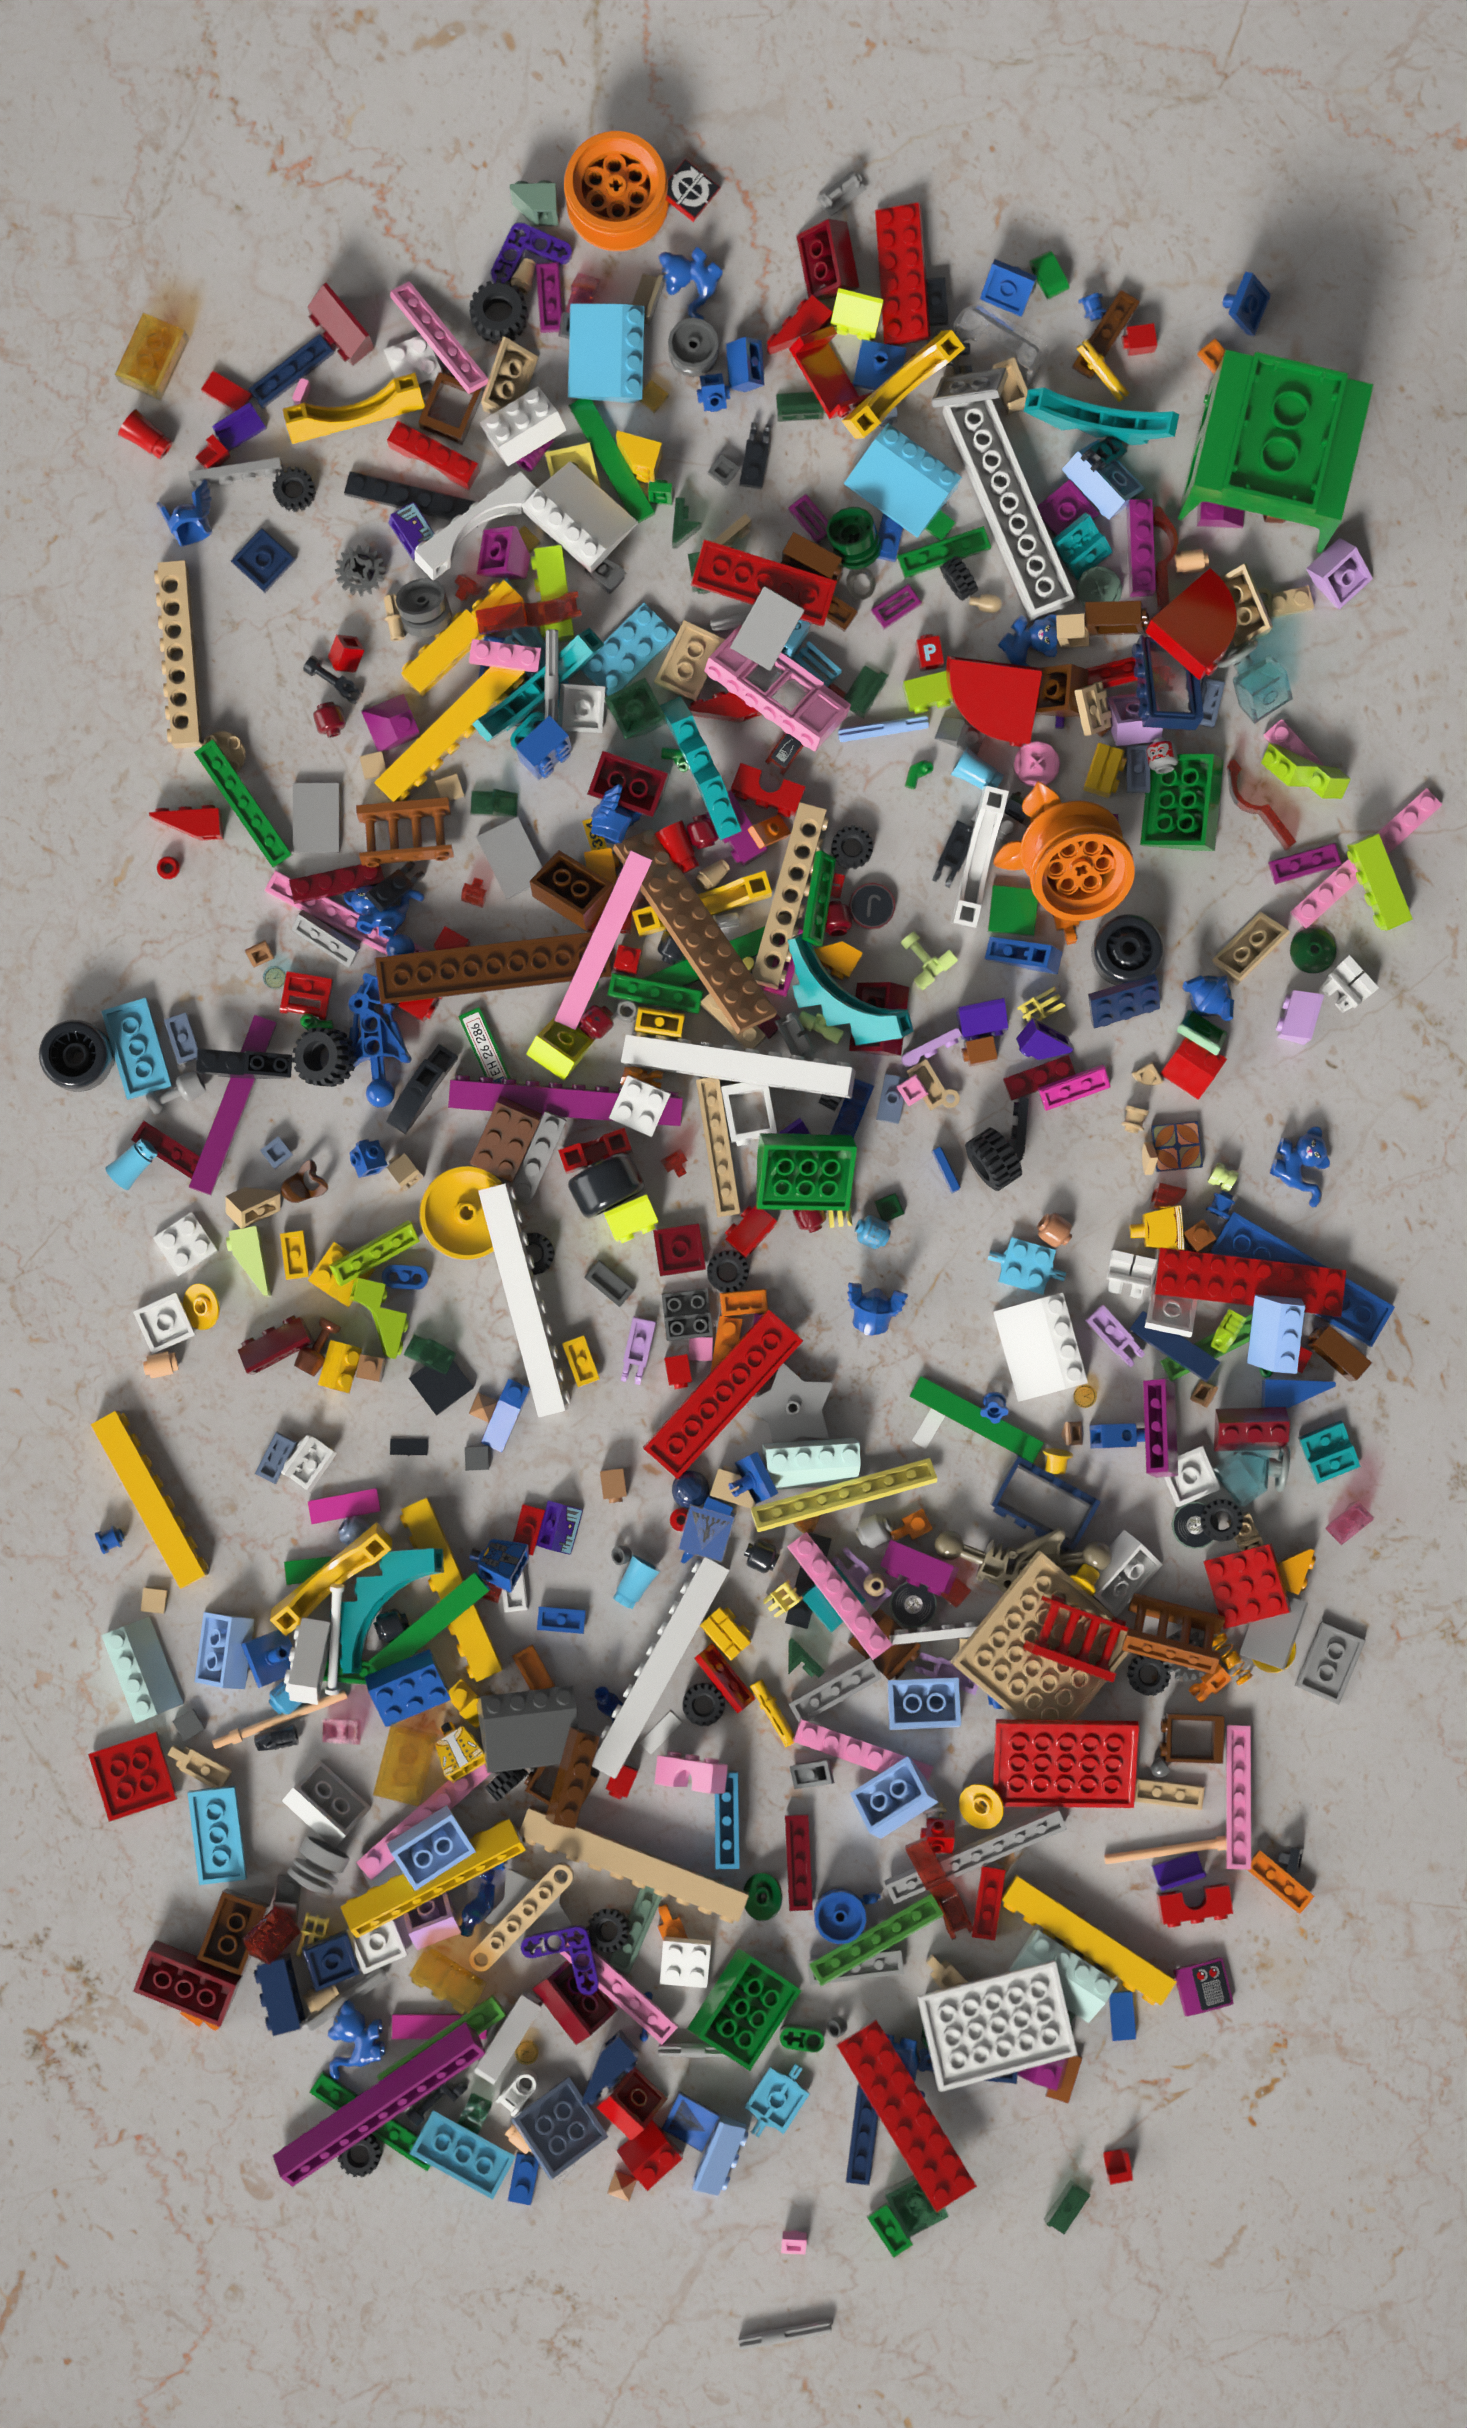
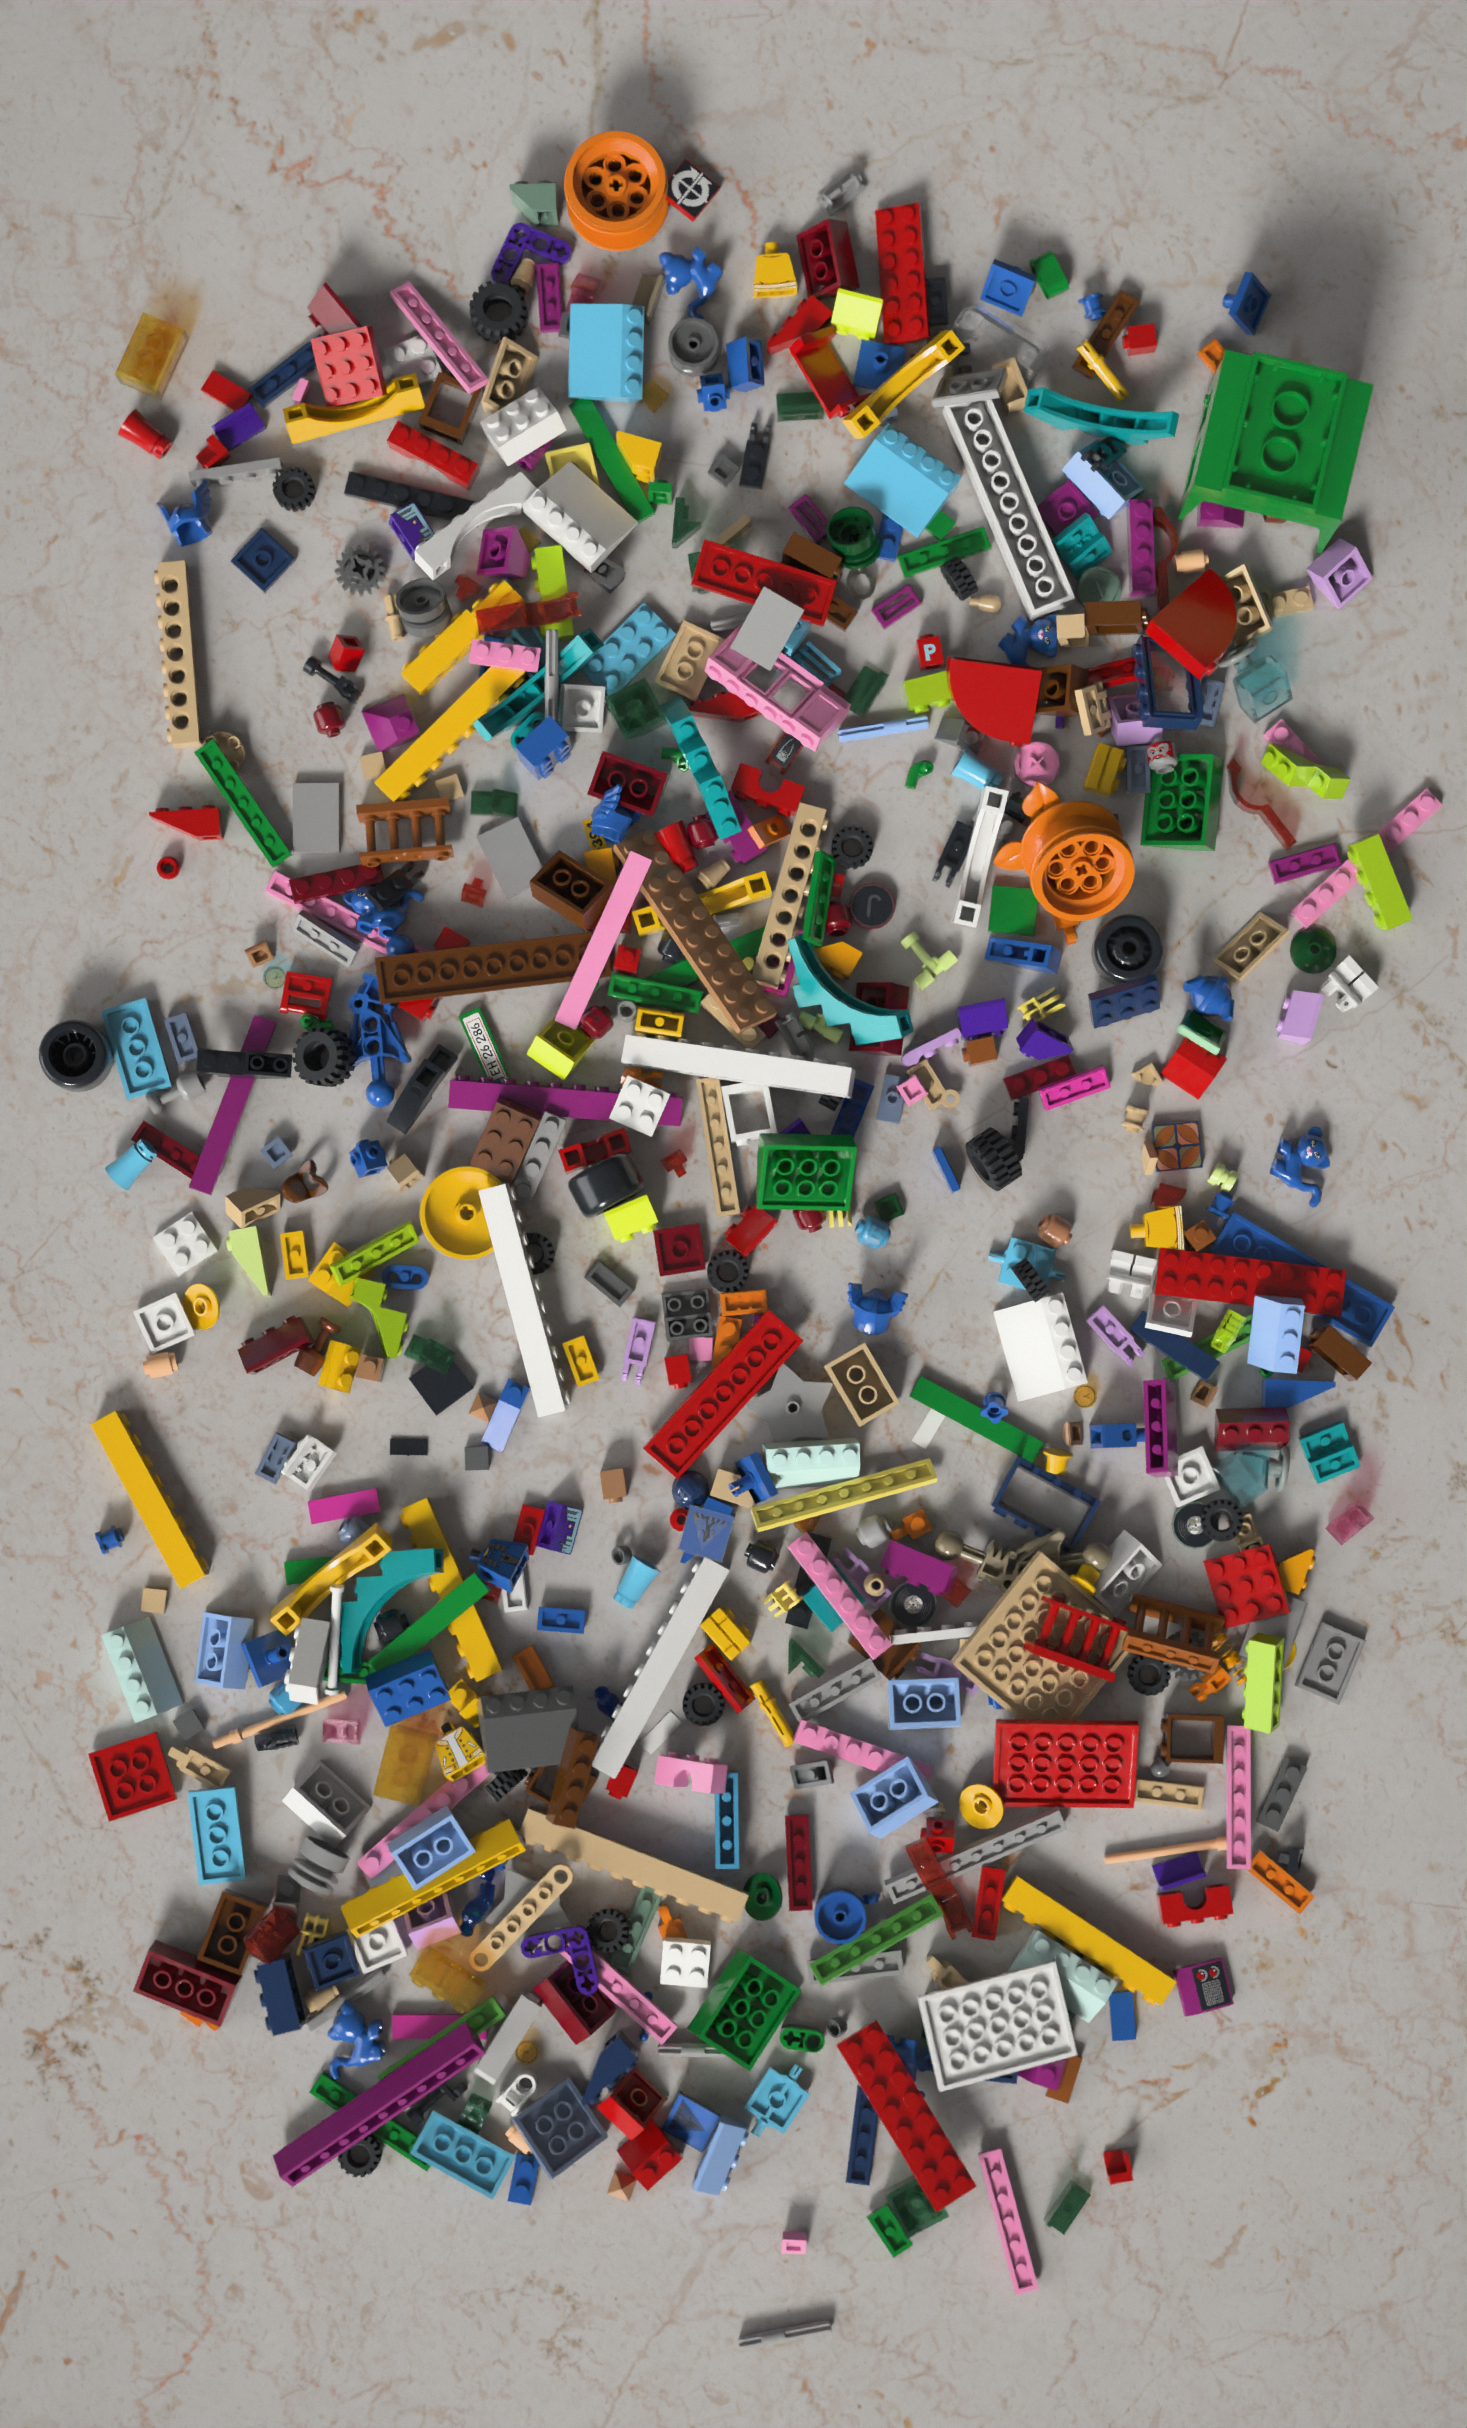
none -> plate [310,325,388,407]
none -> yellow torso [754,242,797,299]
none -> tan brick [824,1343,900,1427]
none -> bright pink plate [978,2147,1039,2295]
none -> black tyre [1011,1258,1051,1303]
none -> brick [1242,1632,1284,1734]
none -> dark grey plate [1256,1757,1307,1832]

